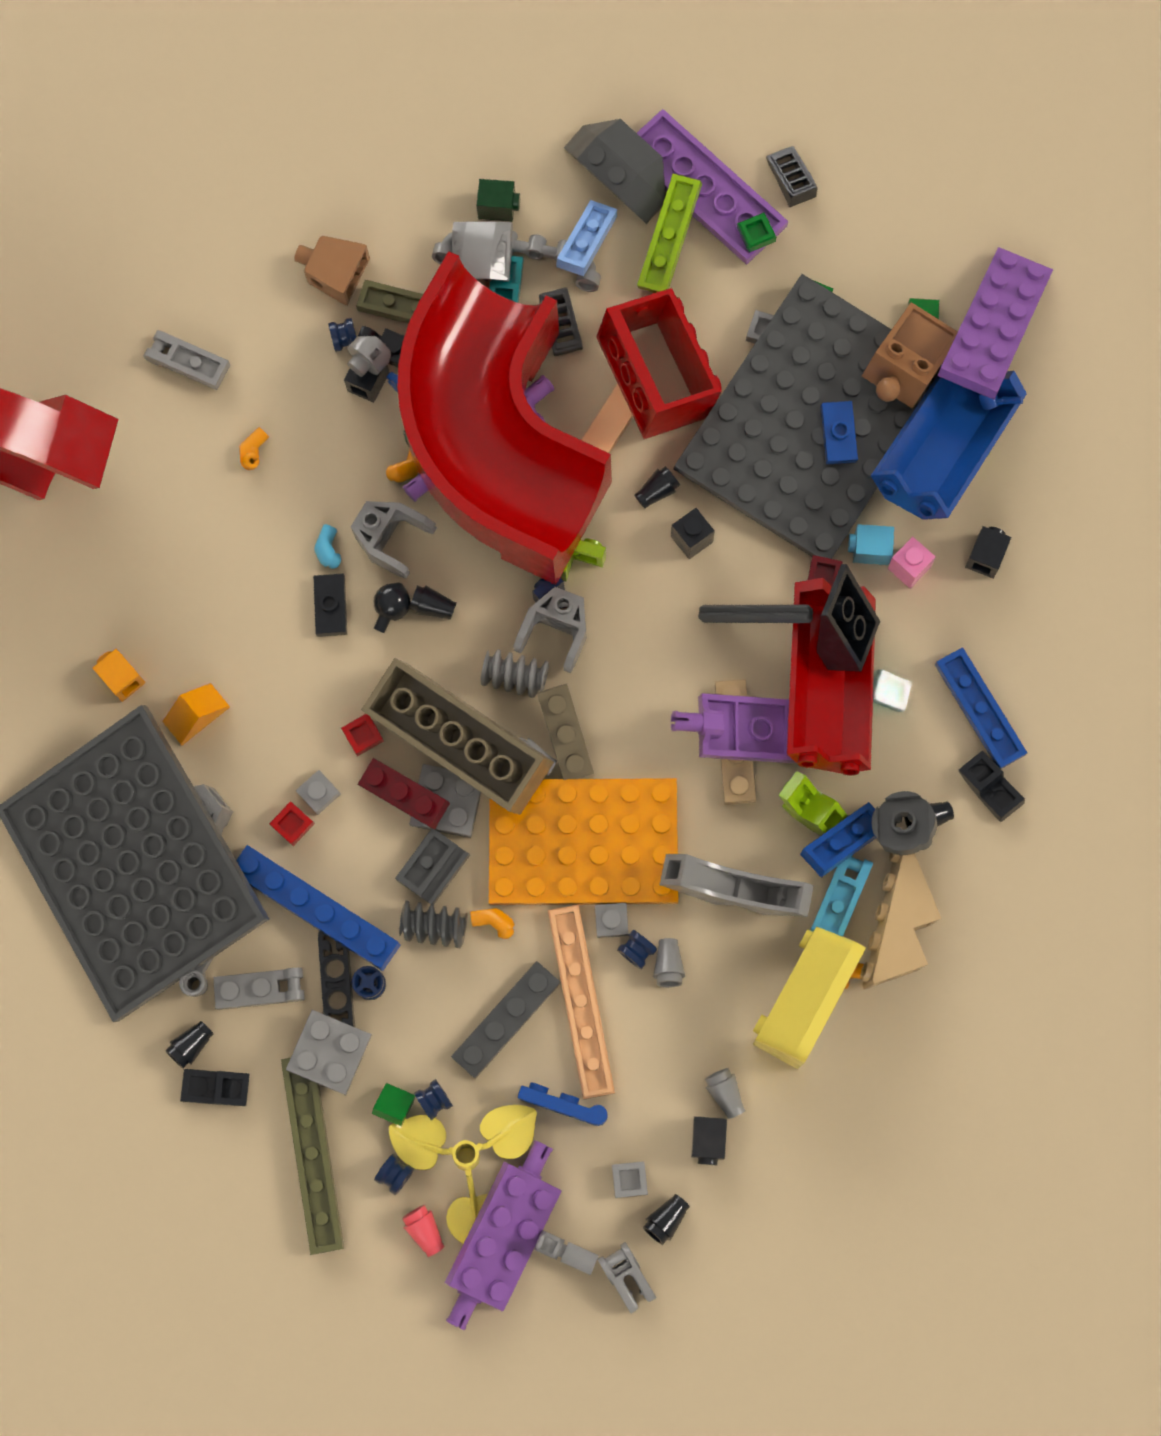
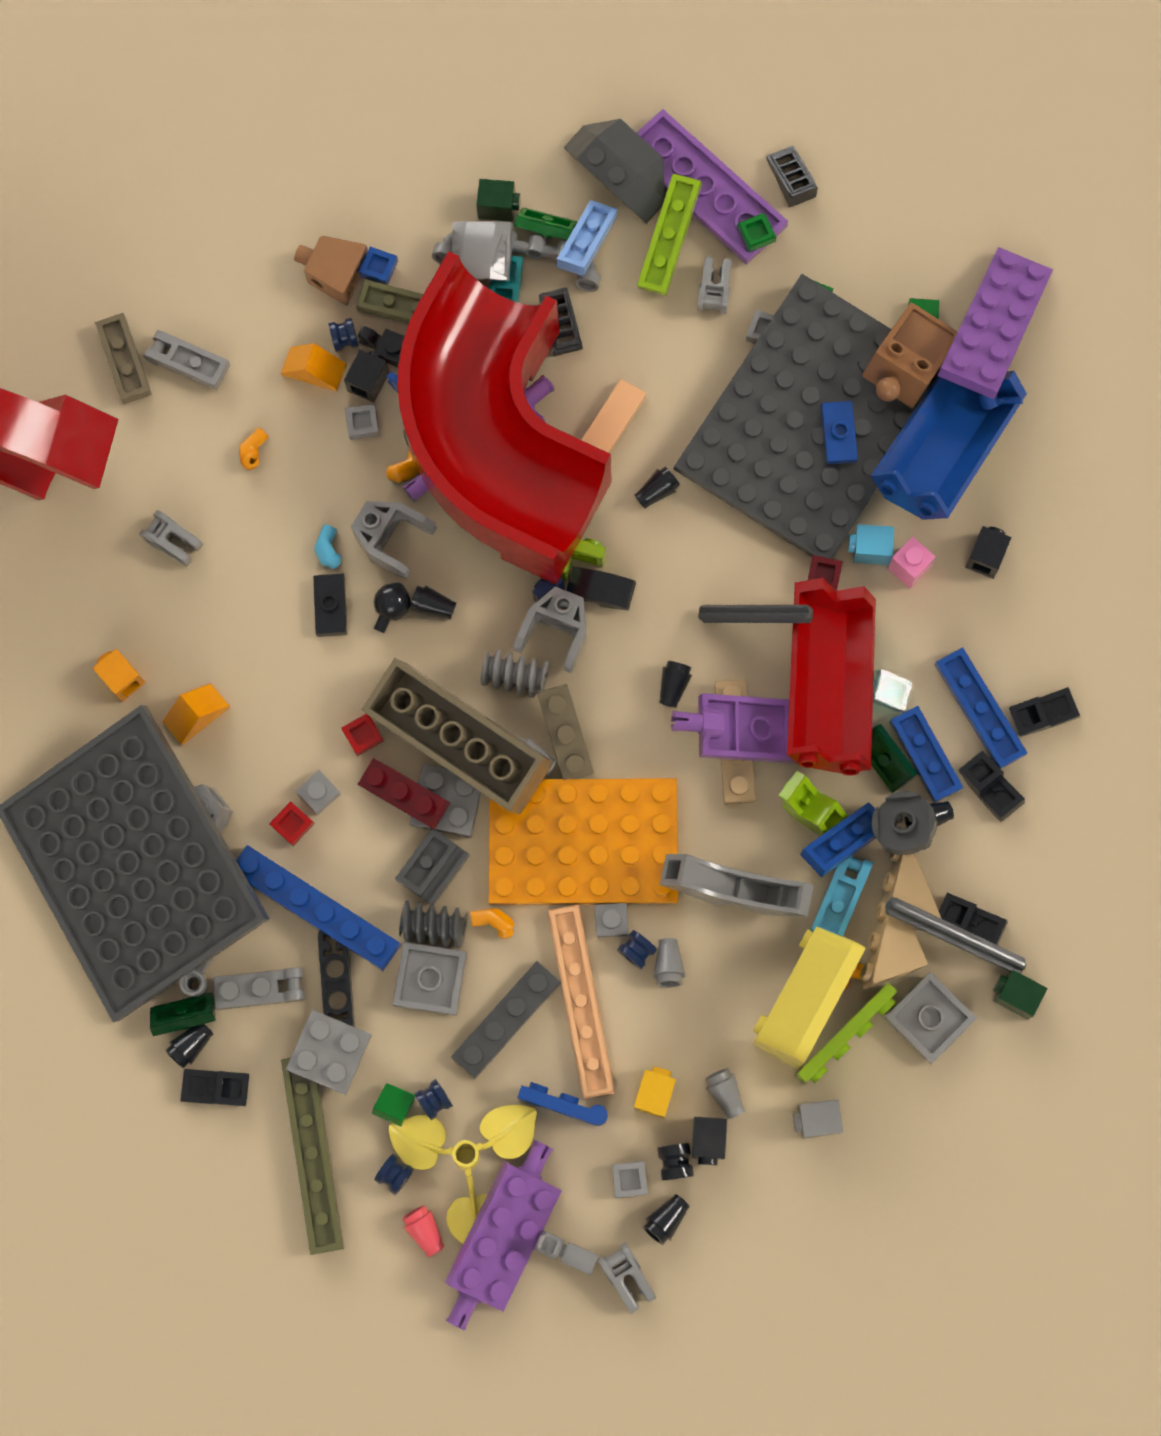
light grey piece [347,336,391,377] -> none
dark blue wheel [352,966,386,1000] -> none
red hose [596,288,722,439] -> none
black brick [671,508,715,559] -> none
slope [816,564,880,672] -> none
none -> dark tan plate [95,313,152,404]
none -> light grey piece [139,510,203,567]
none -> dark green plate [150,992,216,1037]
none -> light orange slope [281,343,347,392]
none -> light grey plate [345,404,380,440]
none -> blue plate [359,246,398,285]
none -> light grey plate [393,942,467,1016]
none -> green plate [514,208,577,240]
none -> black slope [566,566,636,611]
none -> yellow brick [634,1066,676,1119]
none -> black wheel [657,1143,694,1181]
none -> black cone [659,660,692,708]
none -> light grey piece [697,256,732,314]
none -> light grey brick [793,1099,843,1139]
none -> lime plate [795,982,898,1084]
none -> dark green plate [871,724,918,793]
none -> light grey plate [884,972,977,1064]
none -> dark grey axle [885,897,1026,974]
none -> blue plate [889,706,963,803]
none -> black slope [939,892,1008,945]
none -> dark green brick [993,970,1048,1020]
none -> black slope [1009,687,1080,737]

